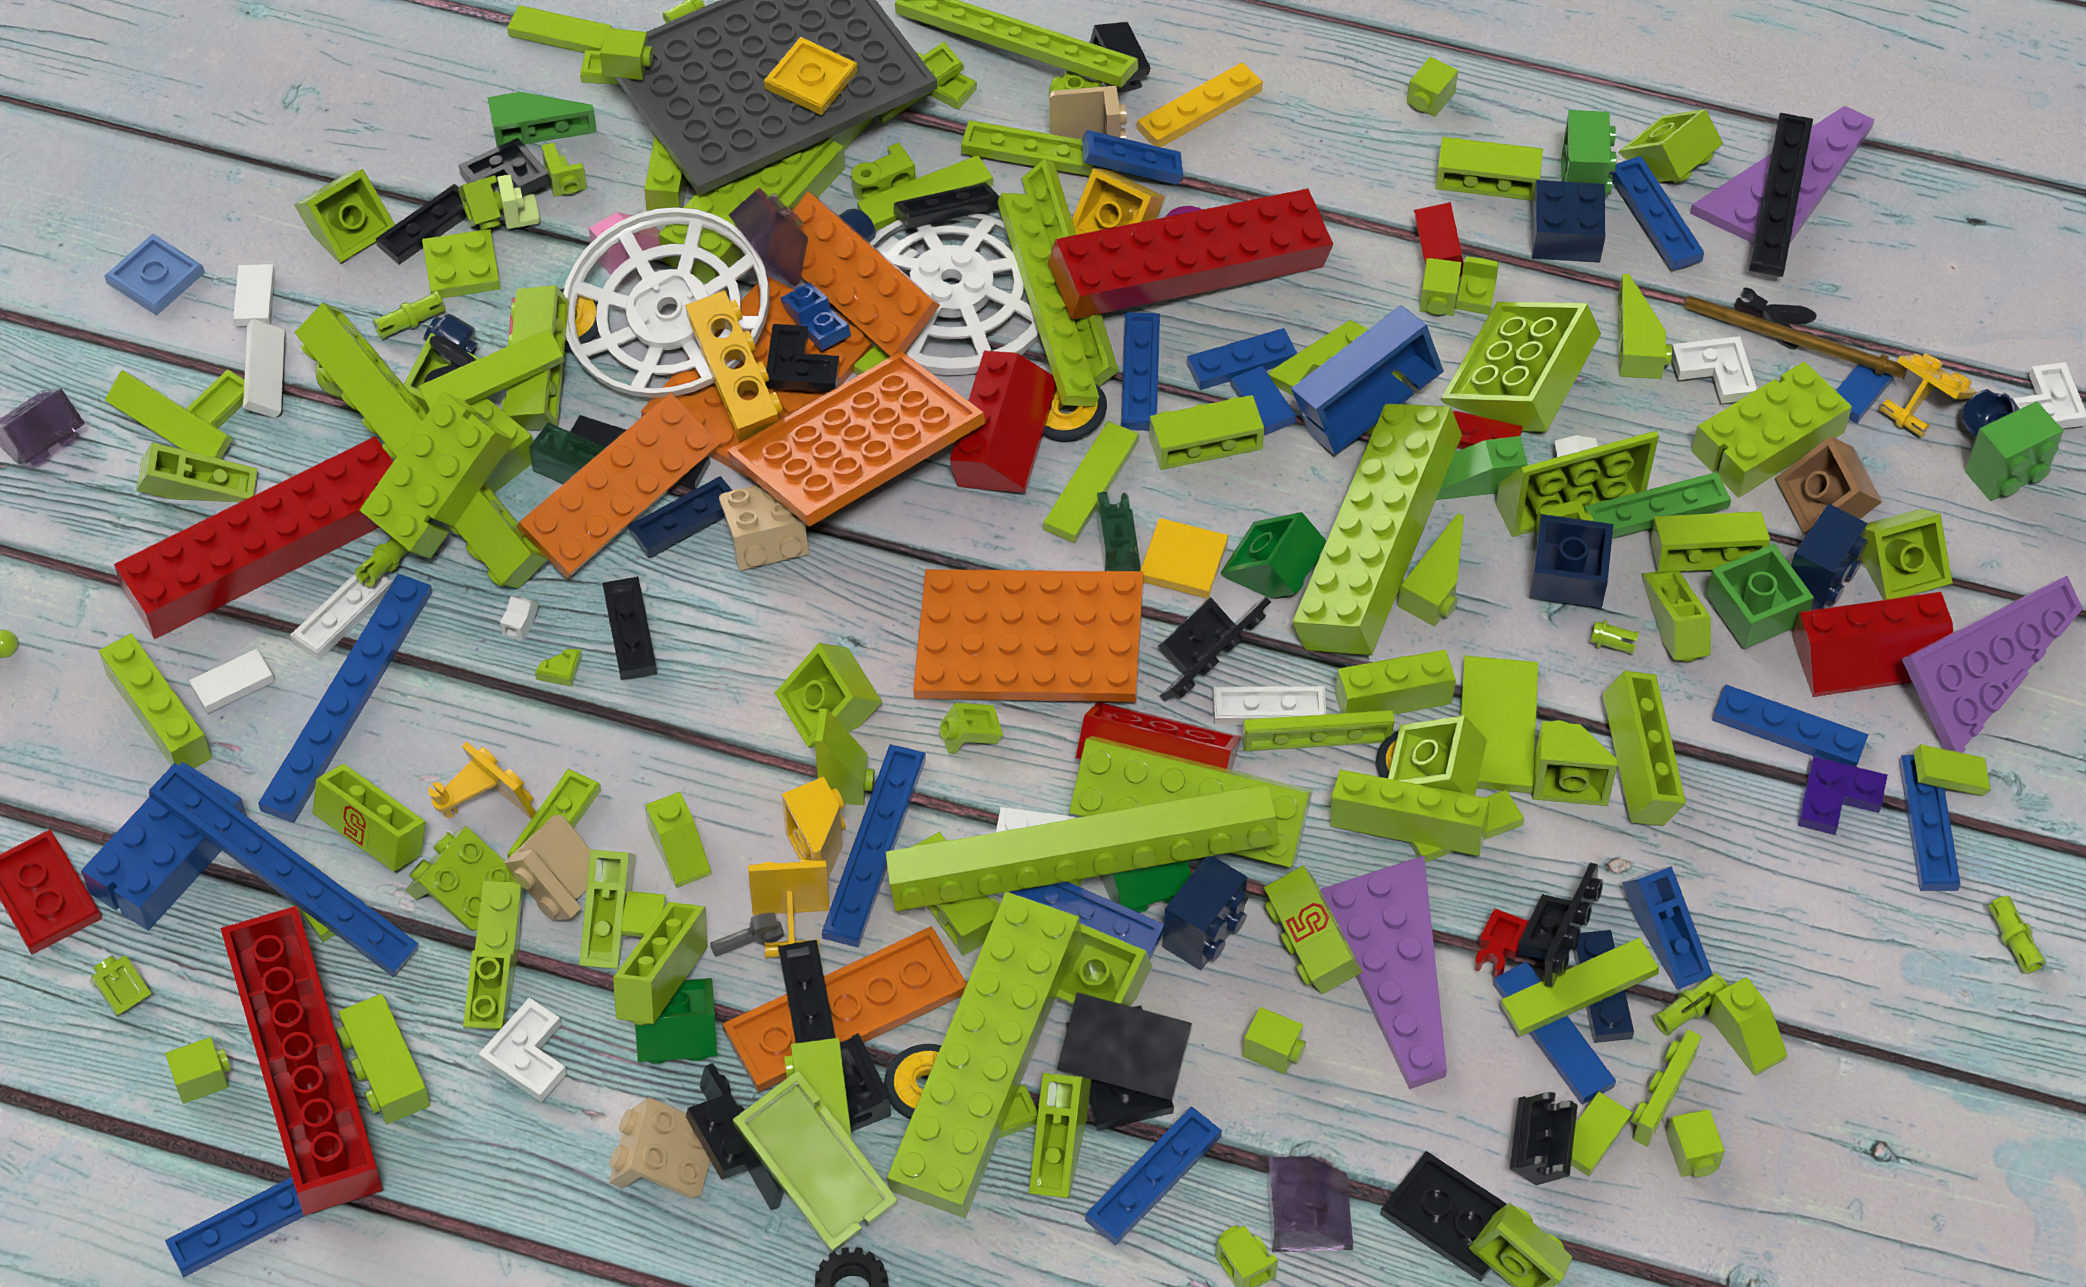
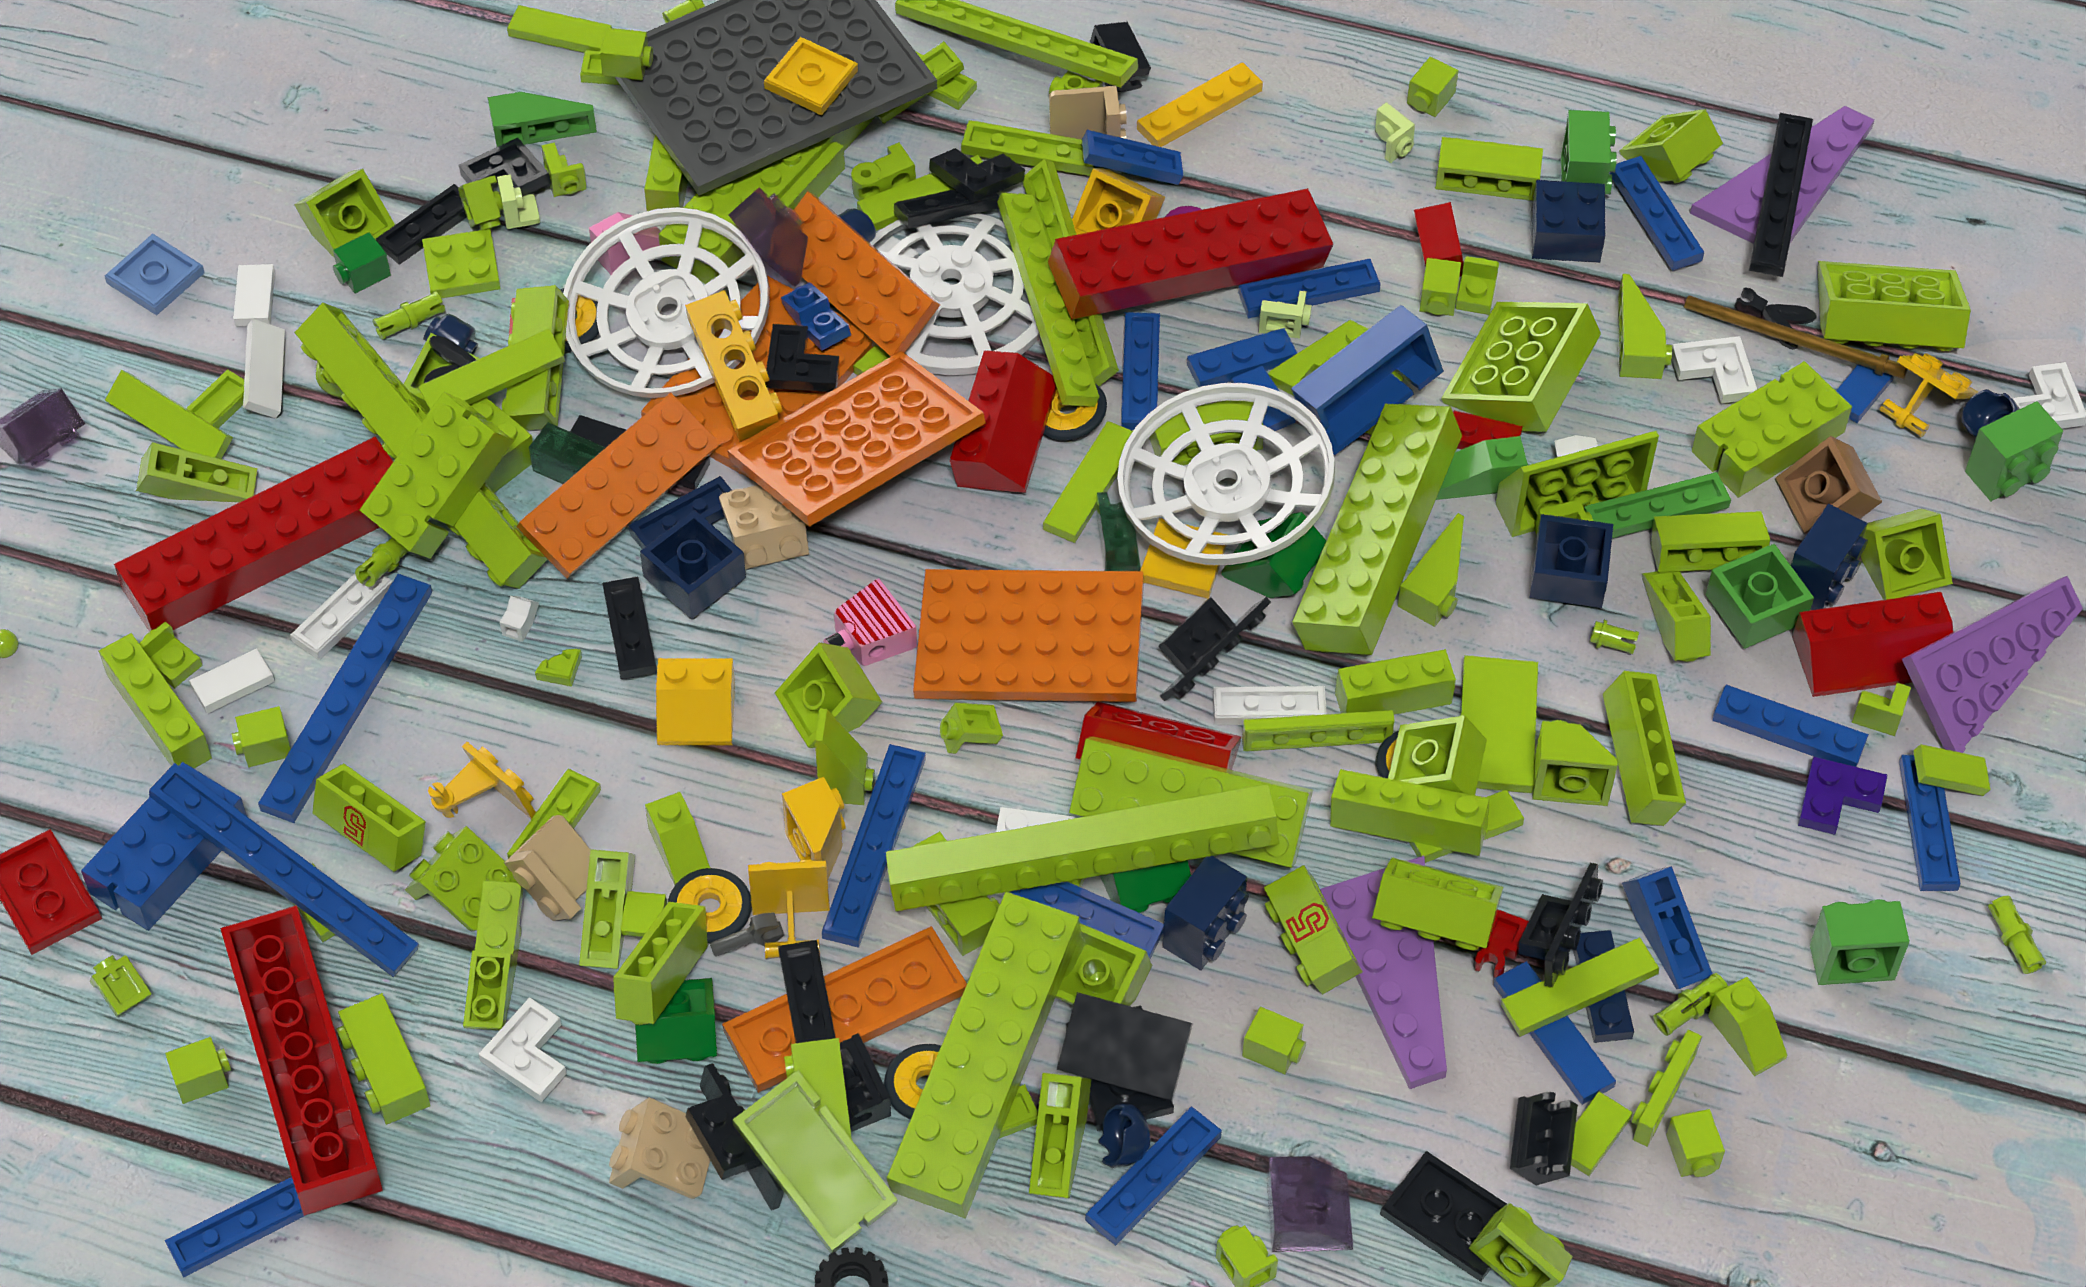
none -> lime bracket [139,622,202,689]
none -> lime brick [231,706,291,768]
none -> green brick [333,232,391,294]
none -> dark blue brick [640,510,746,619]
none -> yellow slope [656,658,735,745]
none -> yellow wheel [668,868,752,943]
none -> bright pink torso [823,578,917,666]
none -> black plate [929,148,1025,203]
none -> dark blue hair [1098,1104,1150,1168]
none -> white dish [1117,383,1335,565]
none -> blue tile [1238,259,1381,319]
none -> yellowish green bracket [1259,291,1312,339]
none -> lime slope [1372,857,1504,950]
none -> yellowish green bracket [1375,102,1415,163]
none -> bright green brick [1810,899,1910,985]
none -> lime slope [1817,261,1971,351]
none -> lime panel [1852,683,1911,736]

